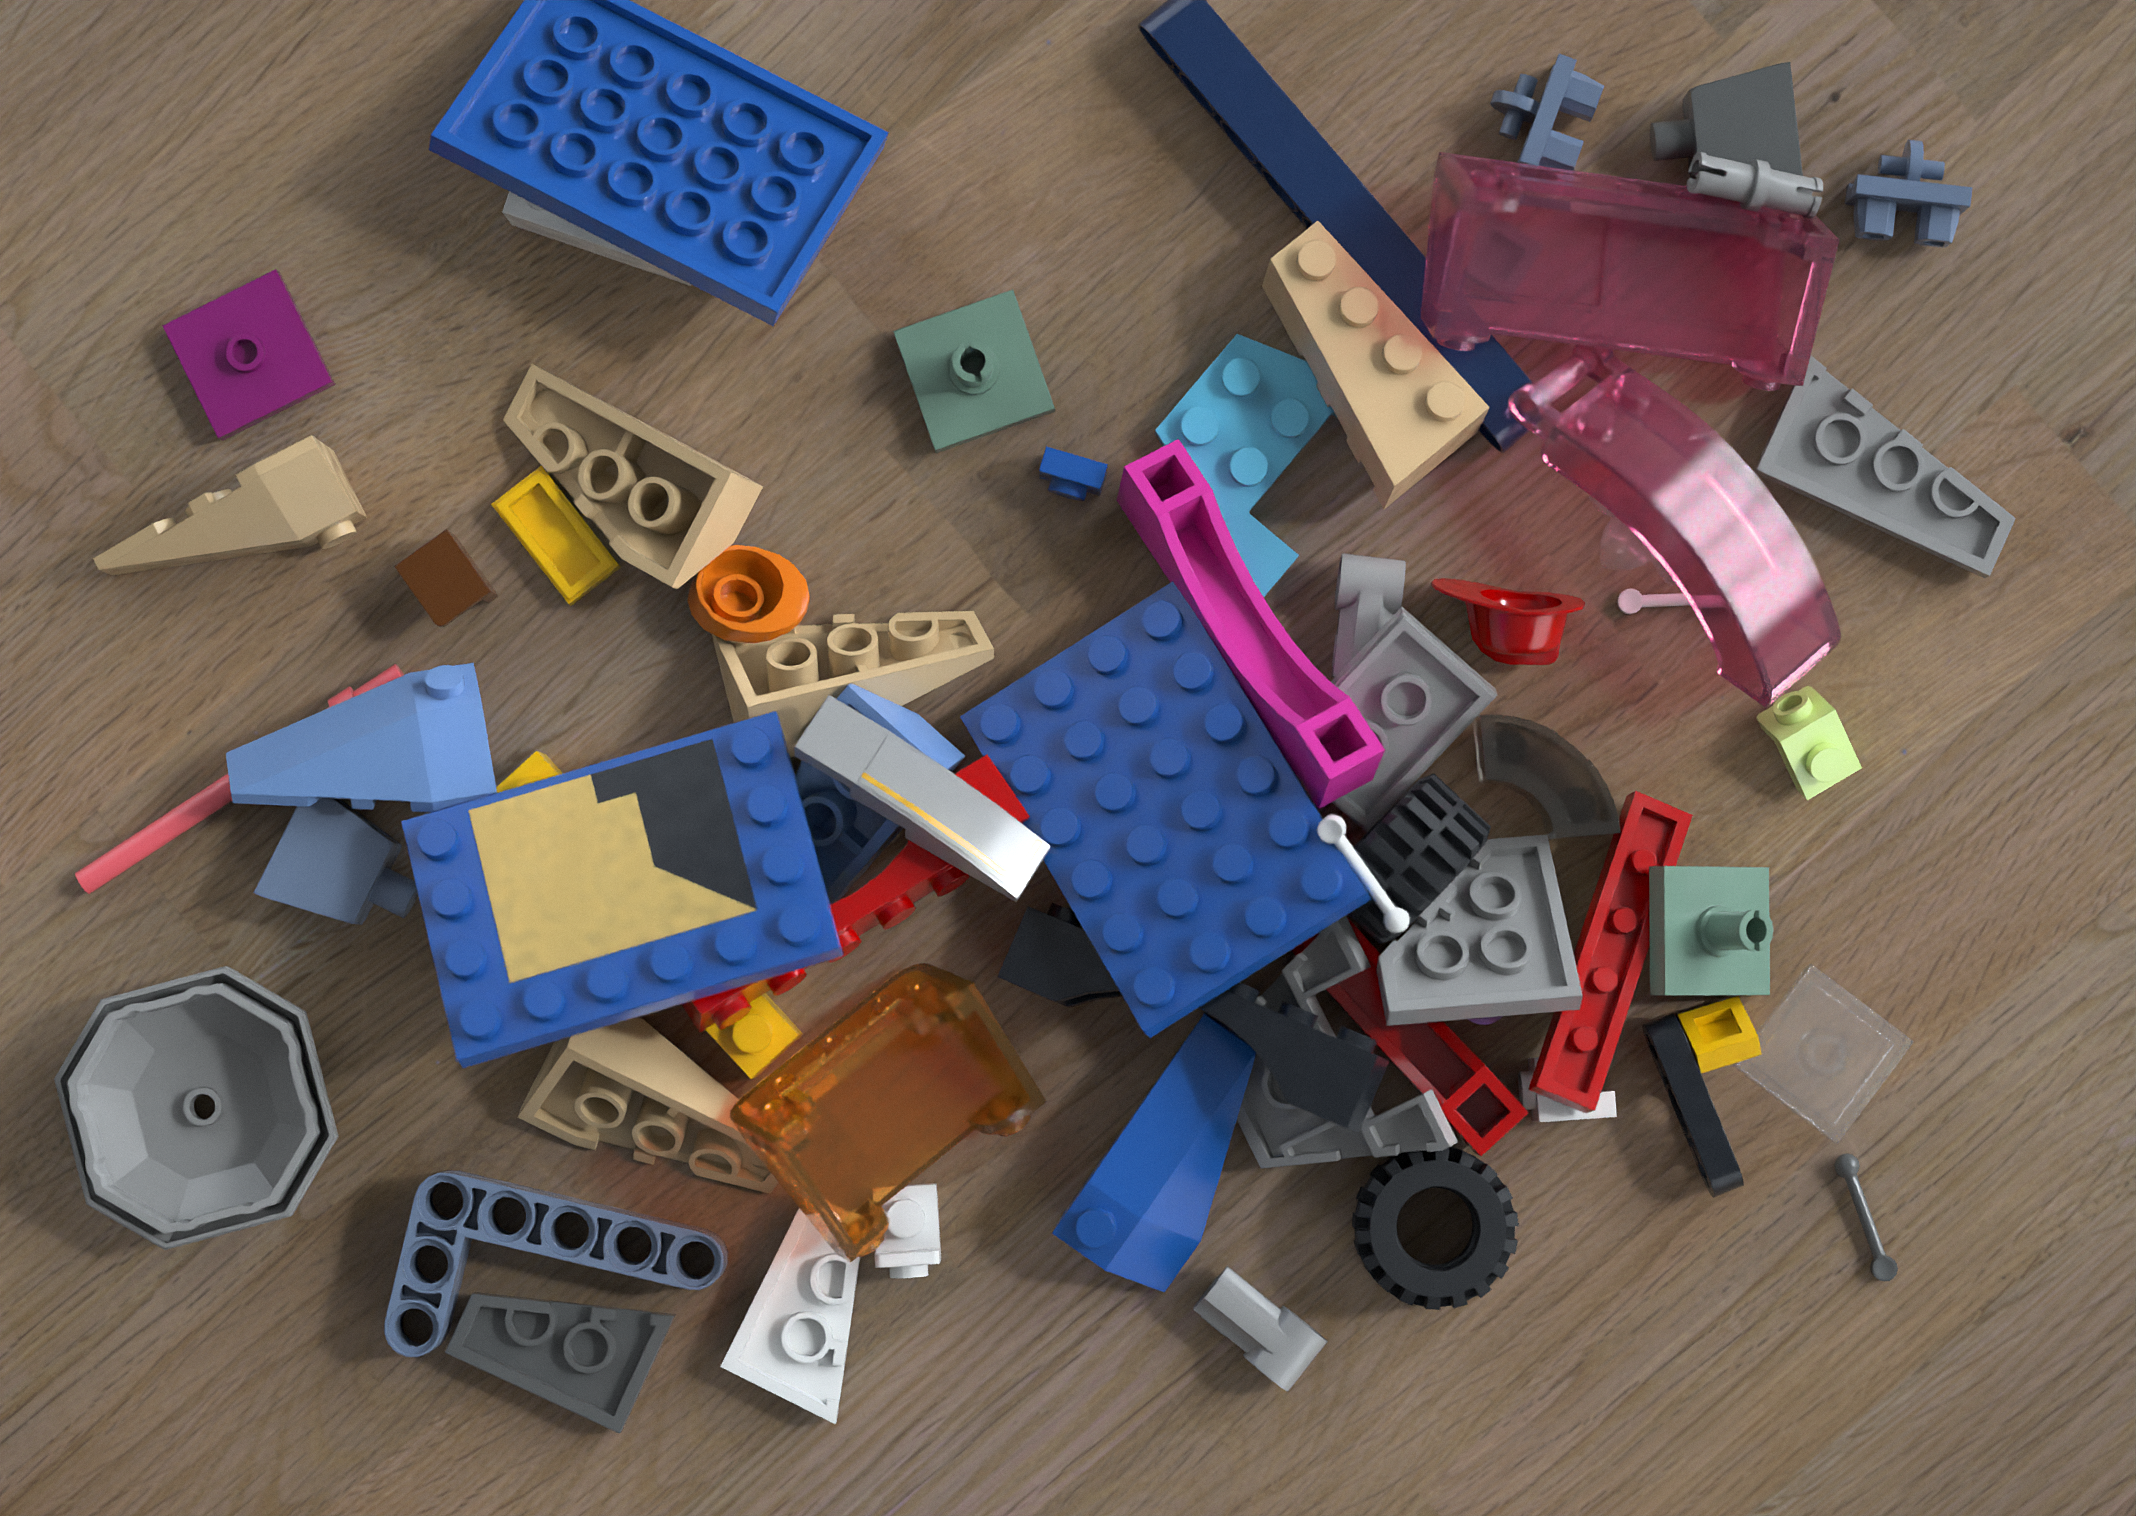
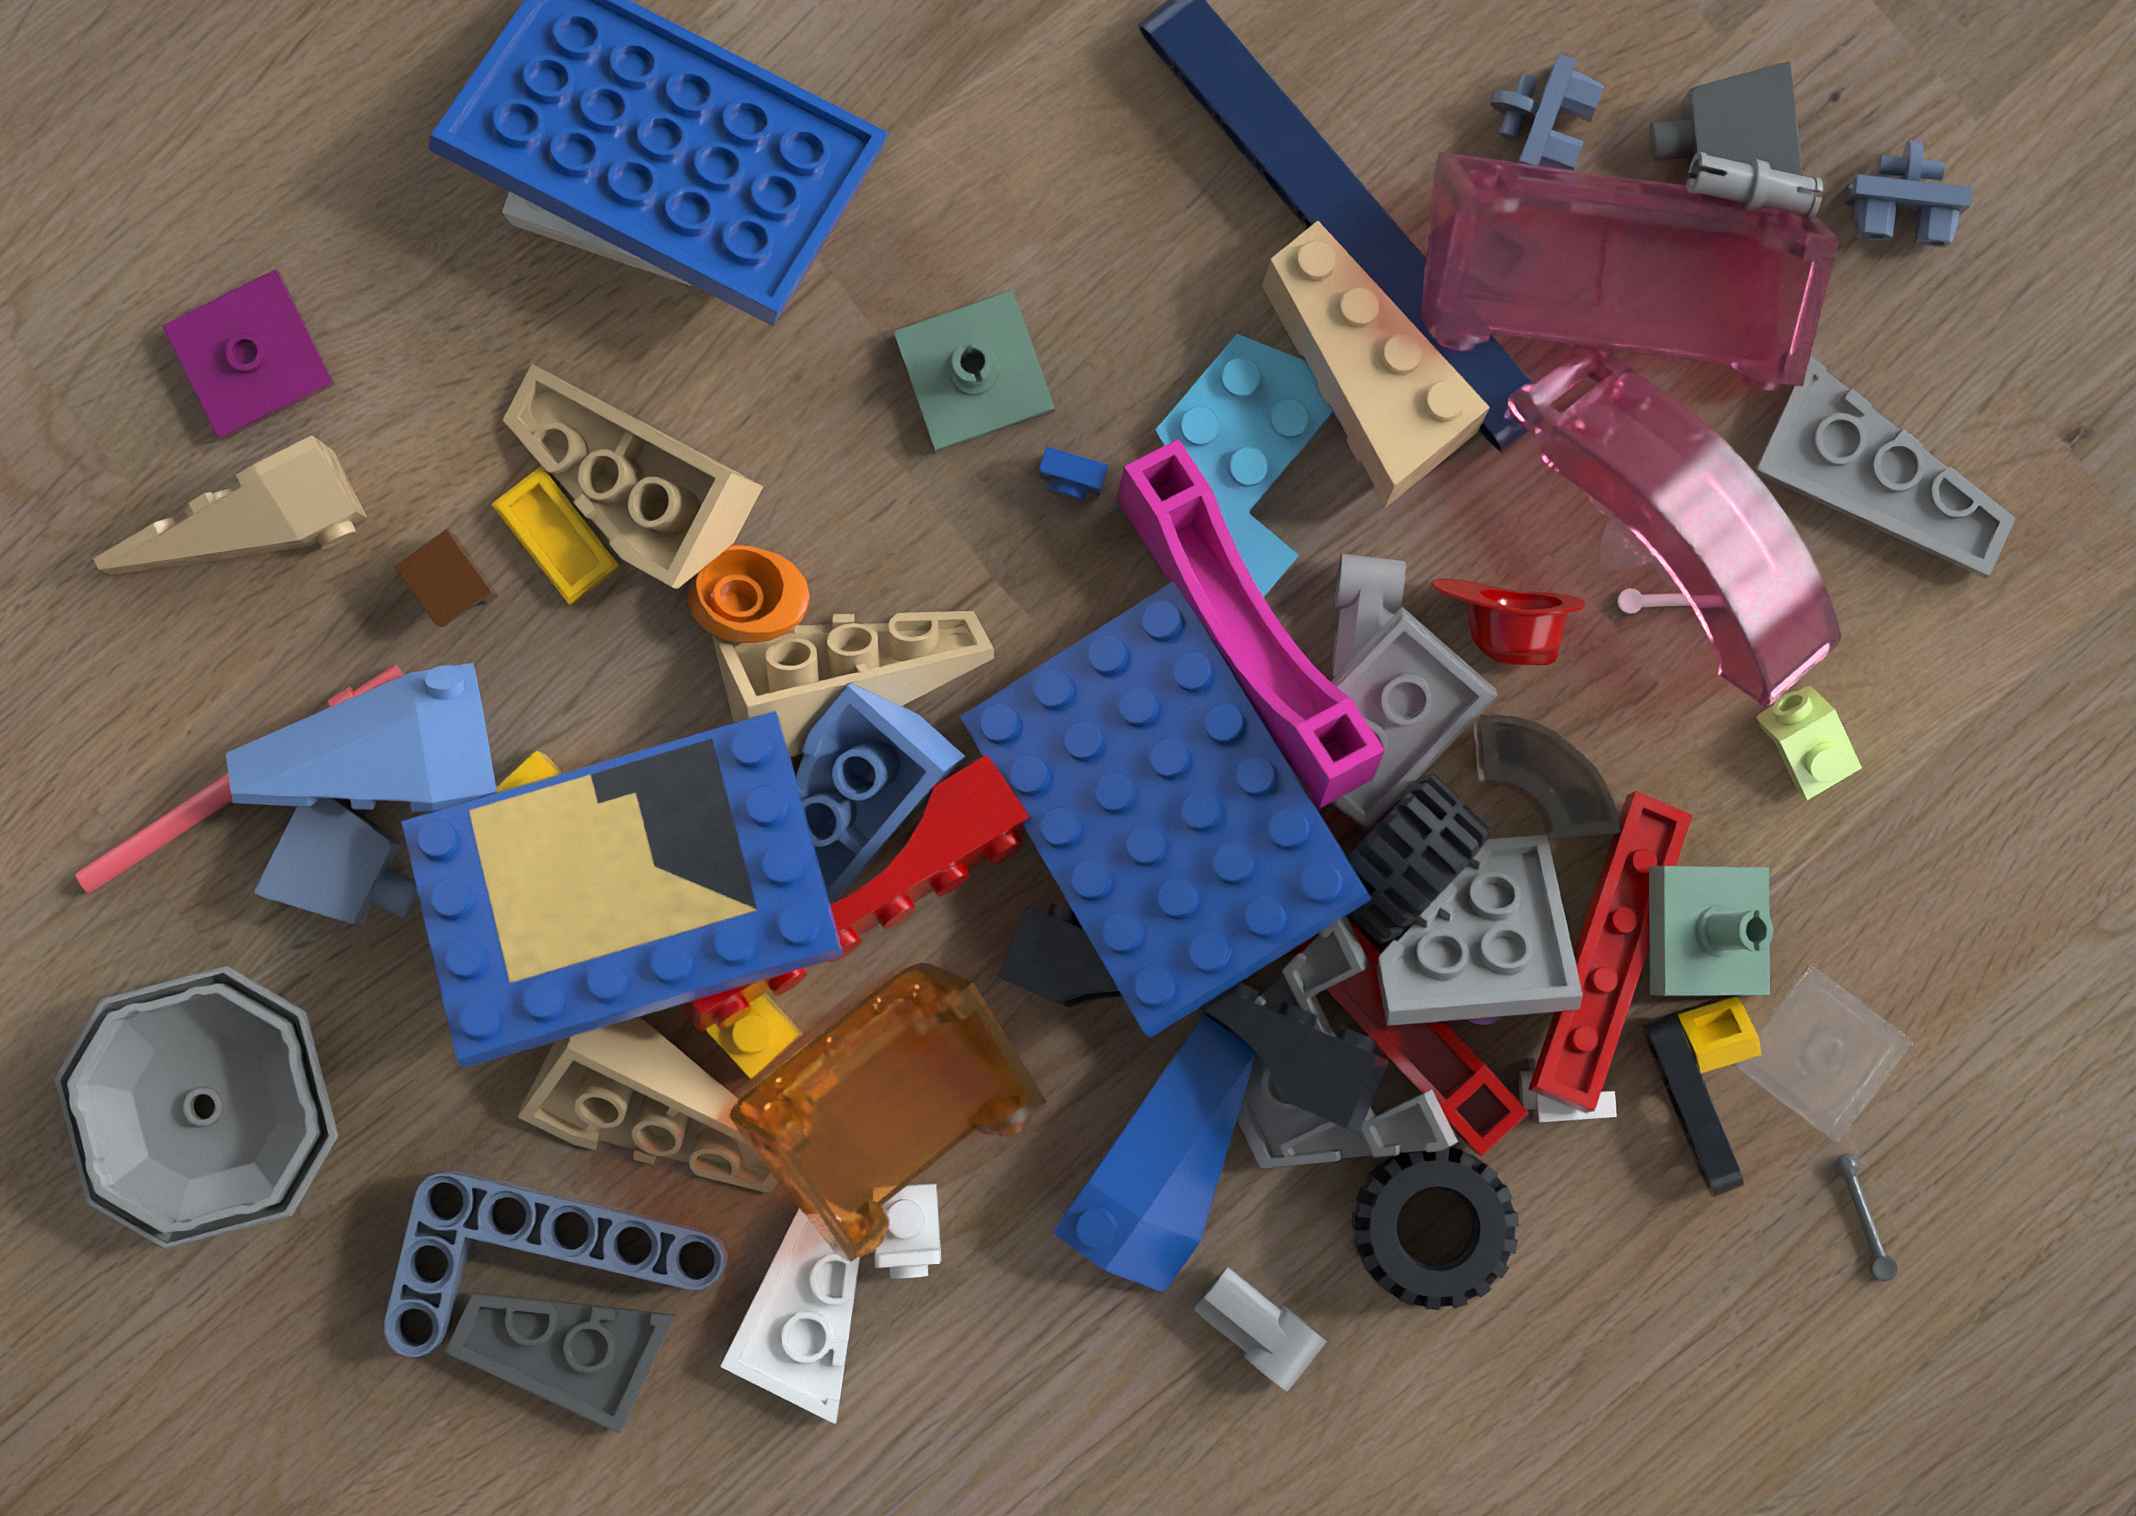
light grey slope [795,695,1050,902] -> none
white hinge [1317,815,1409,933] -> none

